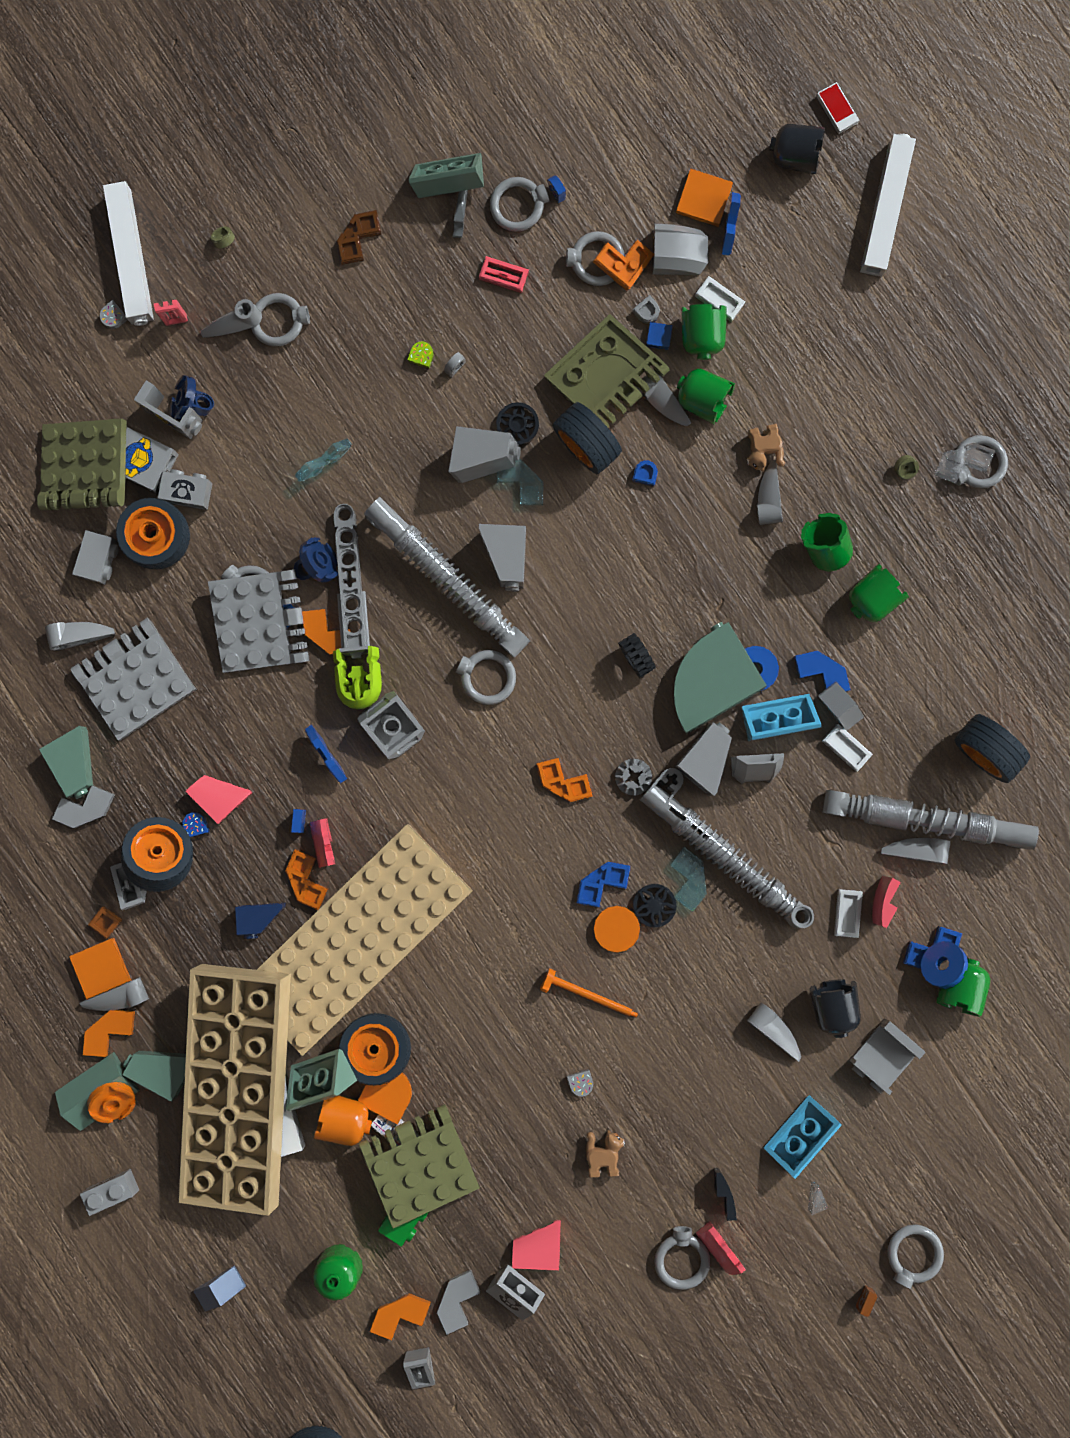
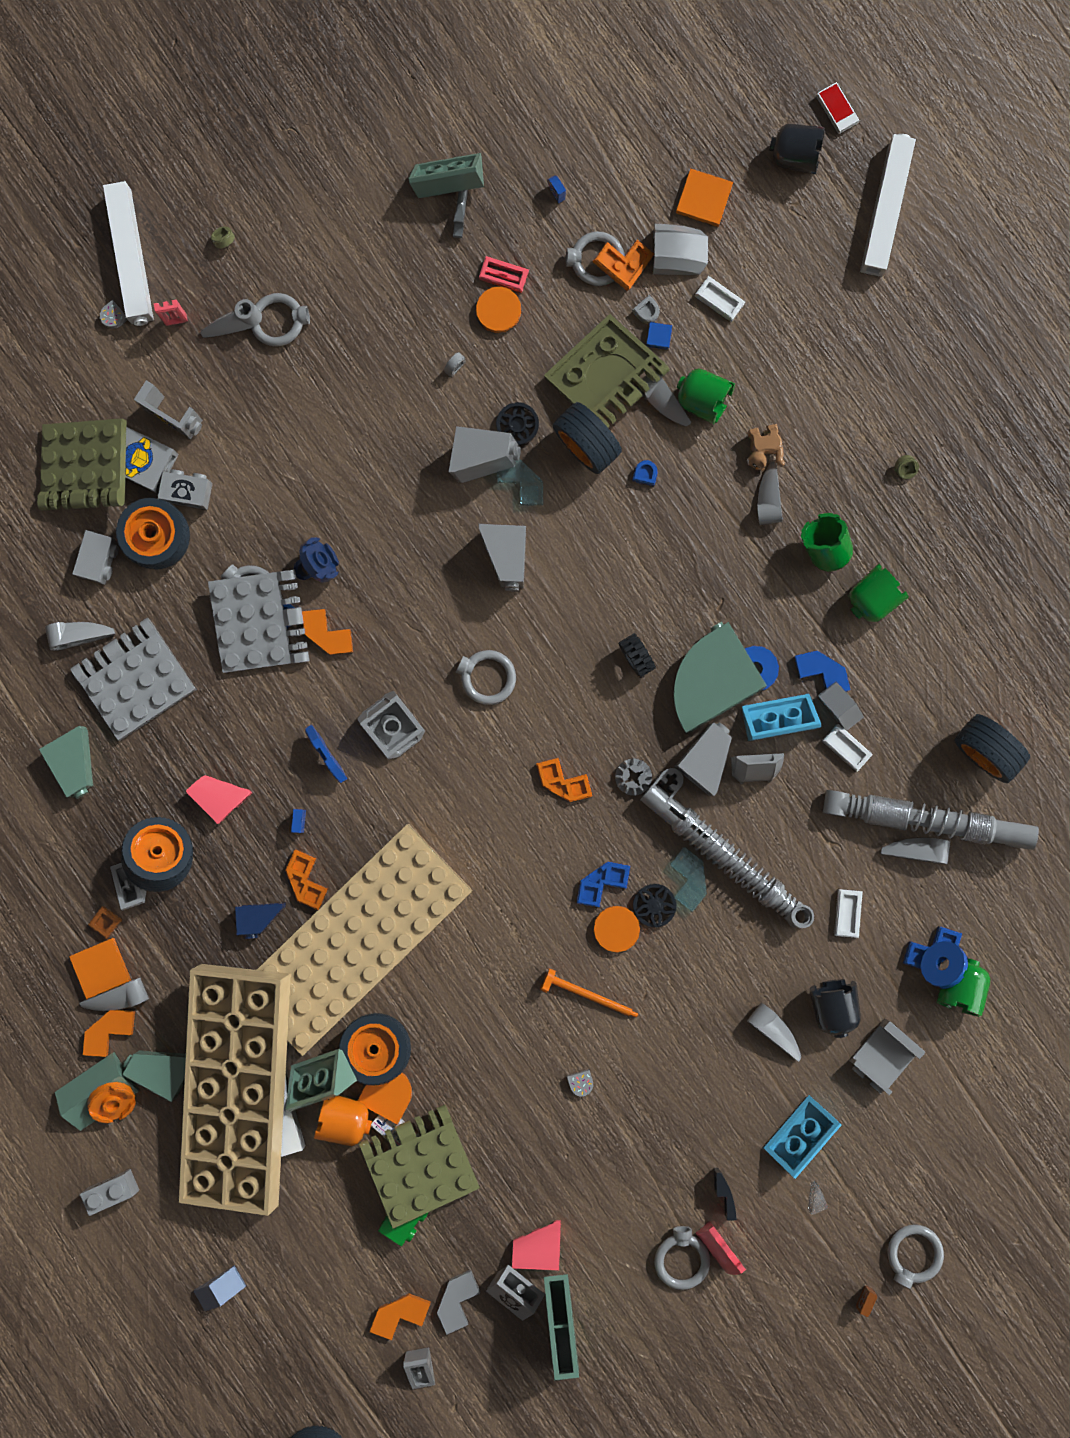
light grey tile [53,786,115,828] -> none
dark blue tile [170,375,214,421] -> none
blue tile [183,813,209,837] -> none
clear light blue tile [295,438,352,482] -> none
coral slope [309,819,335,868] -> none
green cylinder [313,1244,363,1301] -> none
light grey piece [333,504,382,709] -> none
reddish brown tile [337,210,381,265] -> none
light grey piece [364,497,530,658] -> none
lime tile [408,341,434,369] -> none
light grey piece [490,177,549,232] -> none
medium nougat animal [586,1130,624,1177] -> none
green cylinder [682,304,727,360] -> none
blue tile [722,192,741,256] -> none
coral slope [872,876,901,928] -> none
clear tile [935,442,995,483] -> none
light grey piece [949,435,1008,488] -> none
none -> orange tile [476,287,521,333]
none -> sand green brick [544,1274,579,1380]

